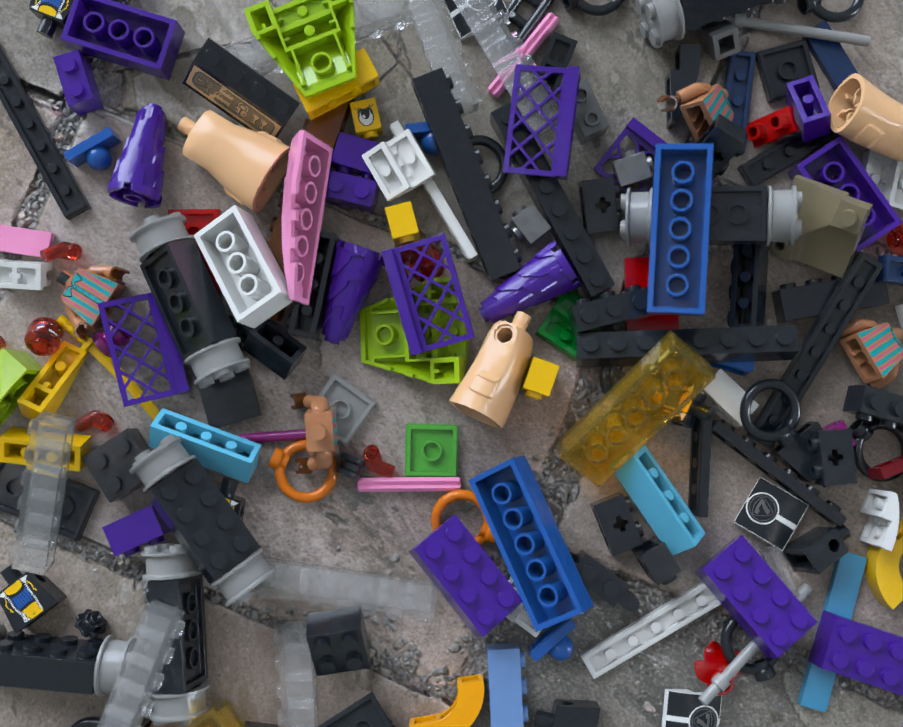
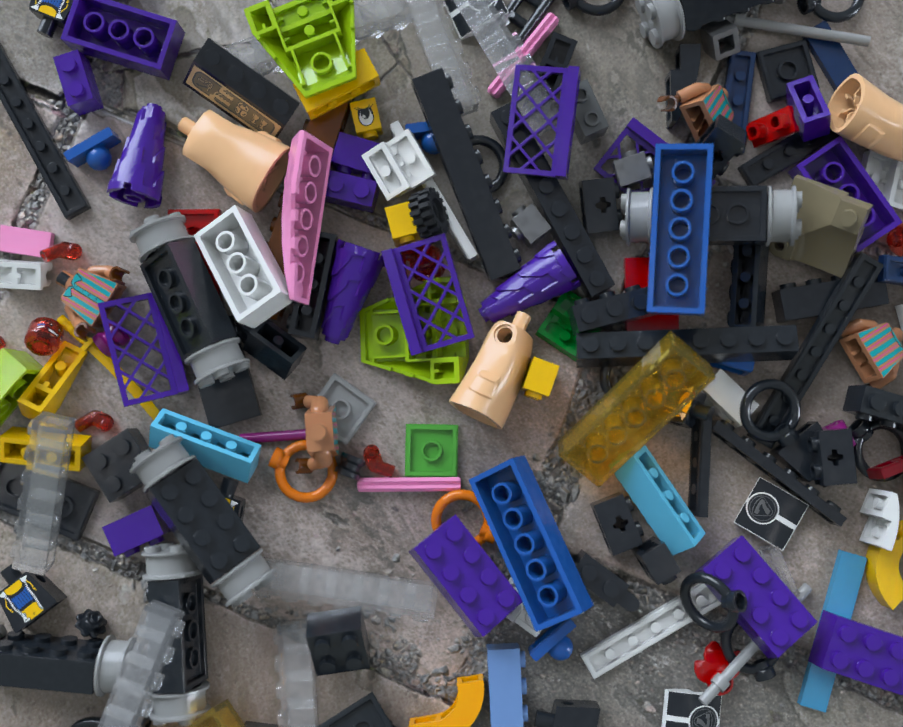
black torso [782,524,851,574] -> none
none -> black tyre [408,187,449,239]
none -> black piece [680,572,747,633]

